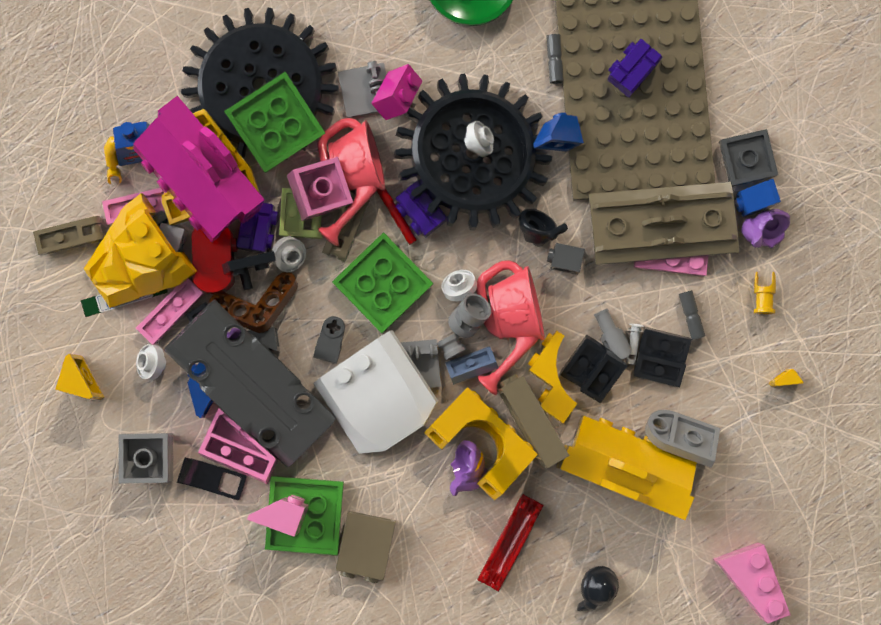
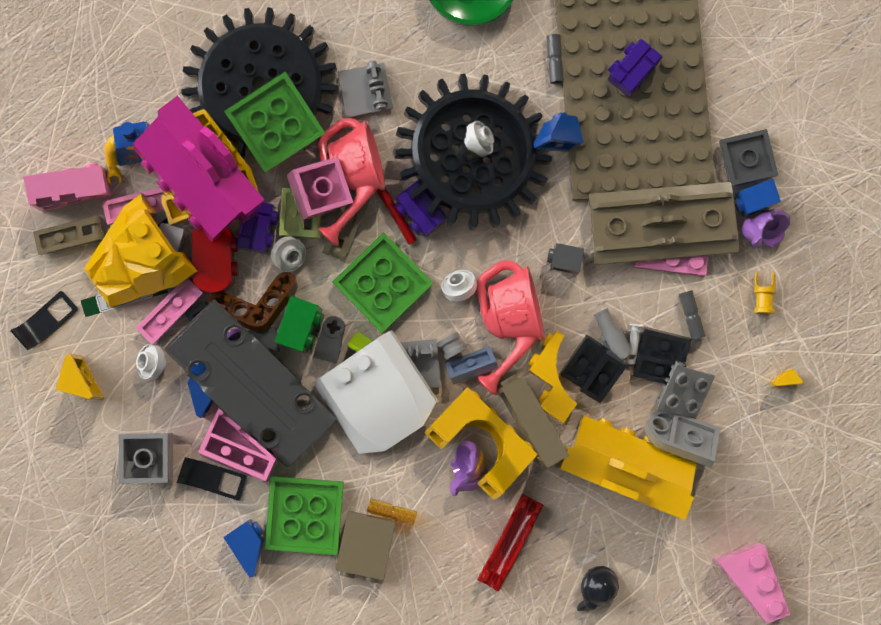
black plate [222,251,276,291] -> none
bright pink slope [247,494,309,536] -> none
dark pink brick [371,64,423,120] -> none
light grey wheel [448,294,491,338] -> none
black hat [518,208,568,247] -> none
none -> black piece [10,291,78,351]
none -> bright pink wedge [23,163,112,212]
none -> blue slope [223,519,264,578]
none -> green brick [274,296,325,354]
none -> lime slope [347,332,374,352]
none -> clear yellow piece [367,498,417,526]
none -> light grey hinge [657,361,715,419]

